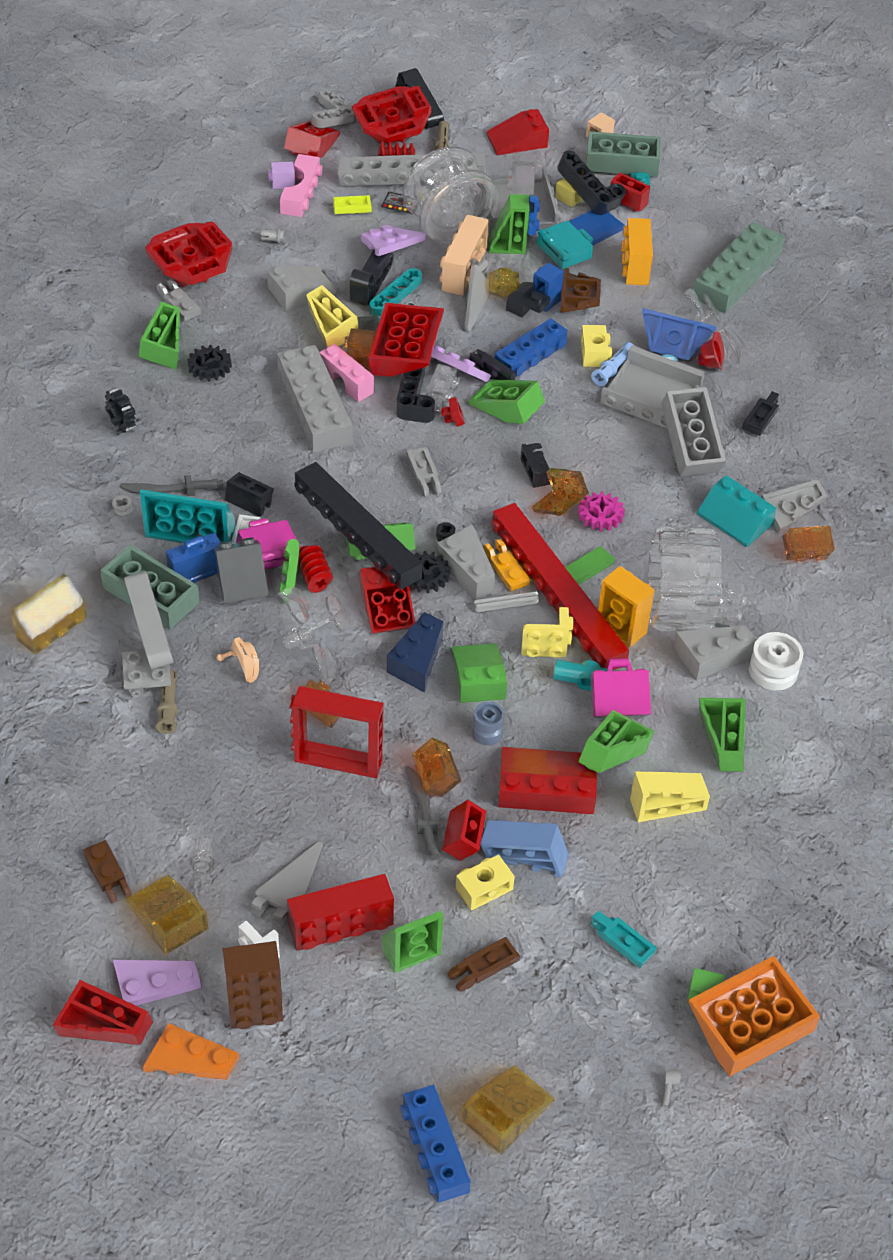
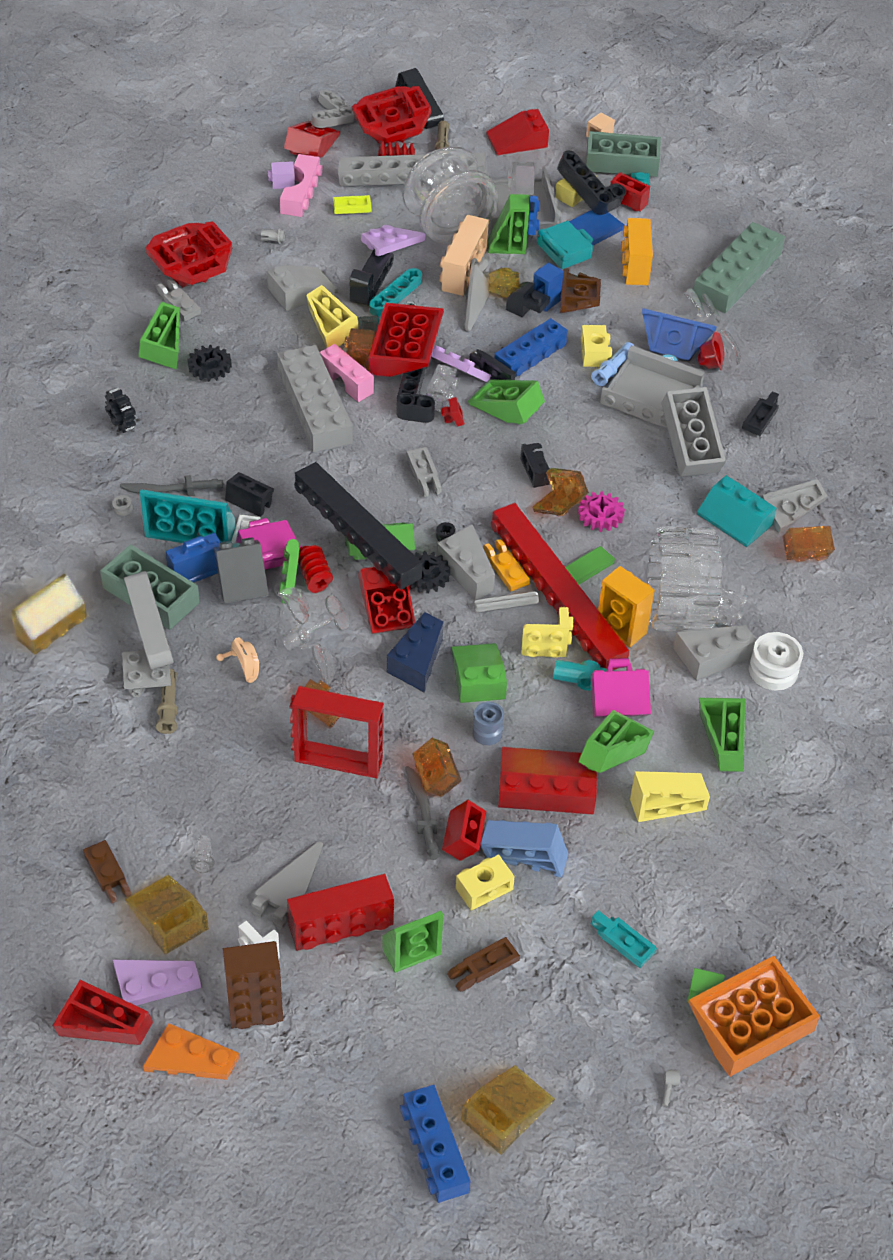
piece [381,191,420,215] -> none

